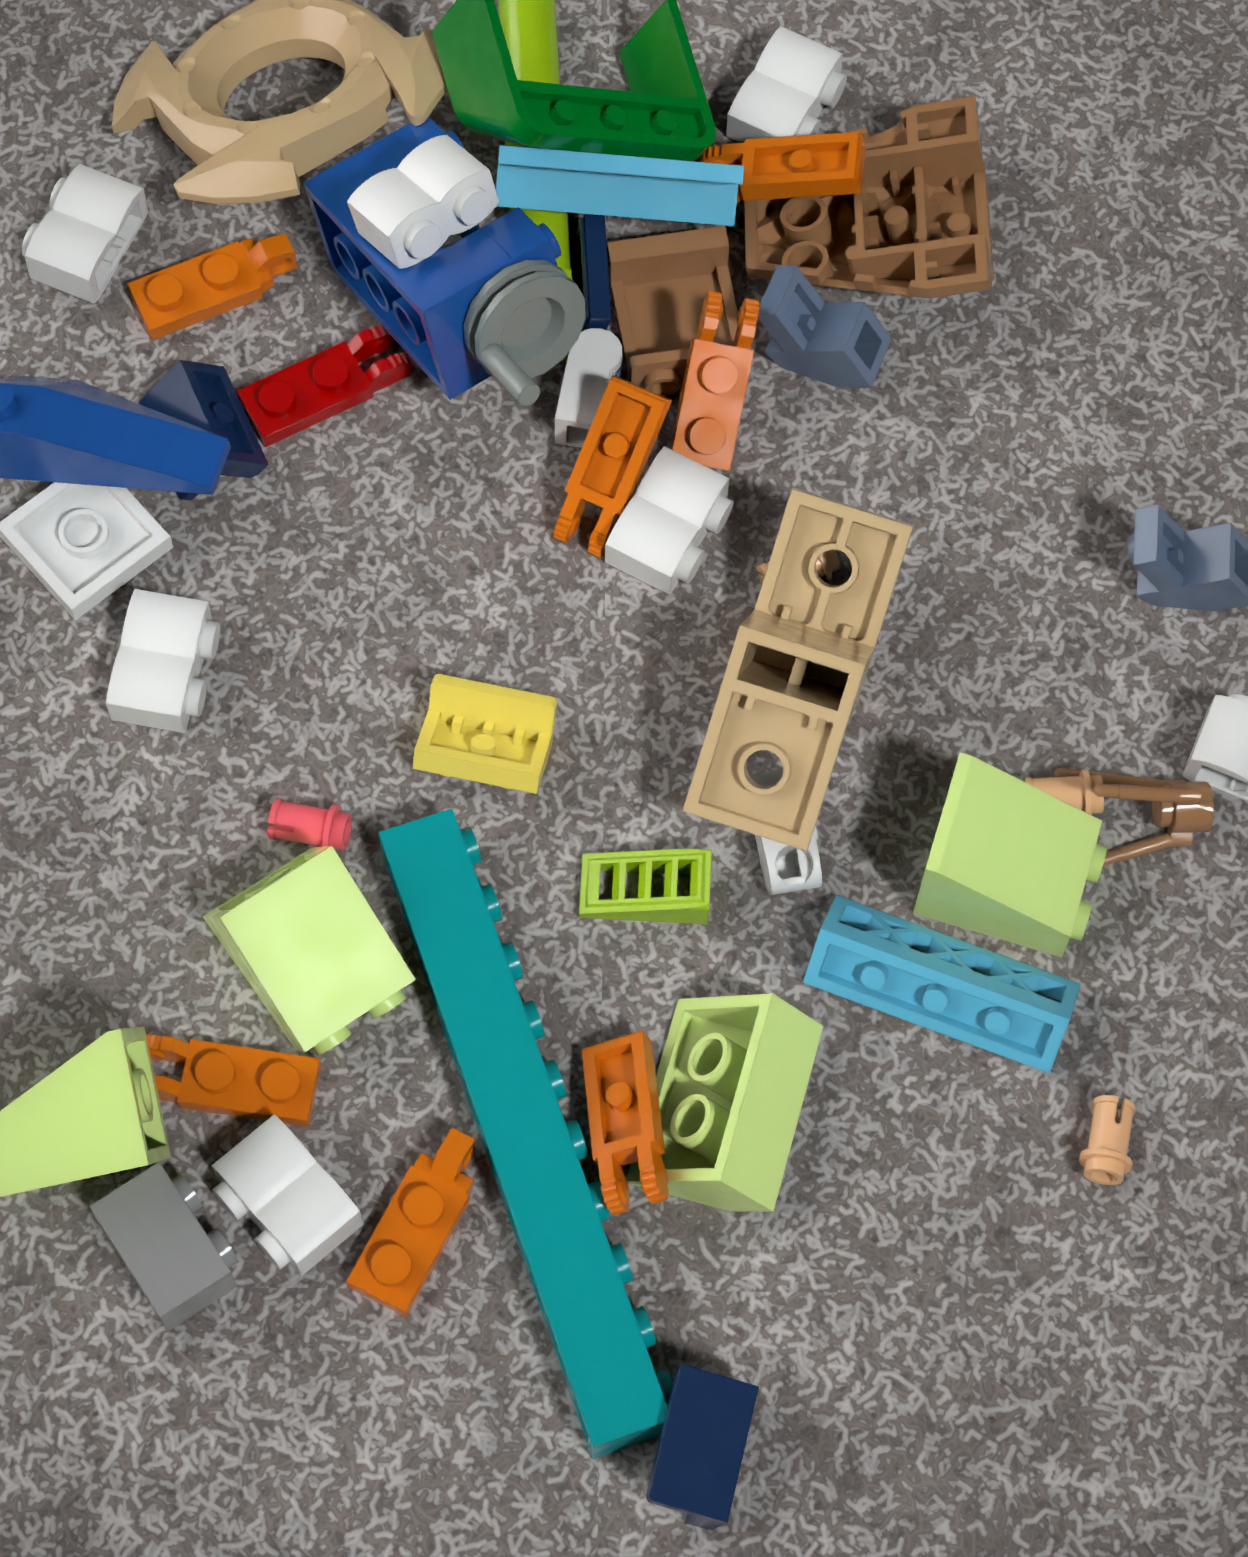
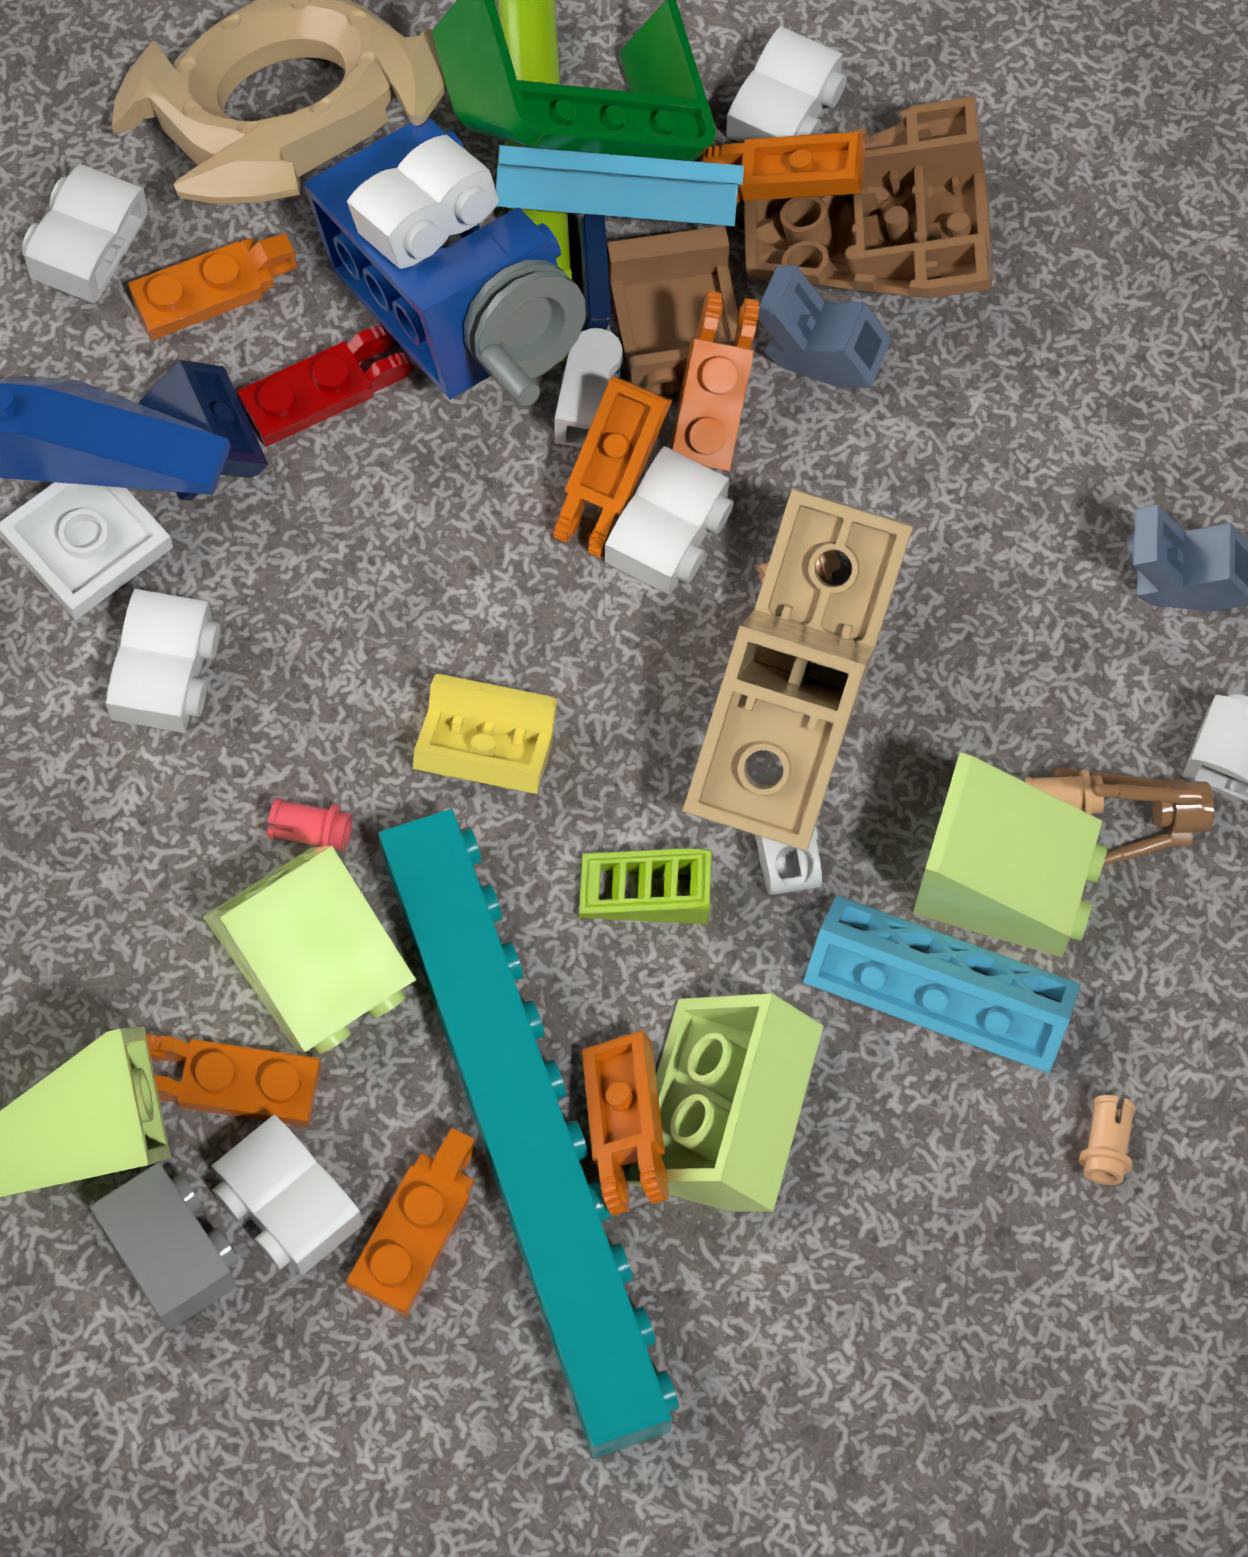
dark blue panel [646,1365,759,1530] -> none

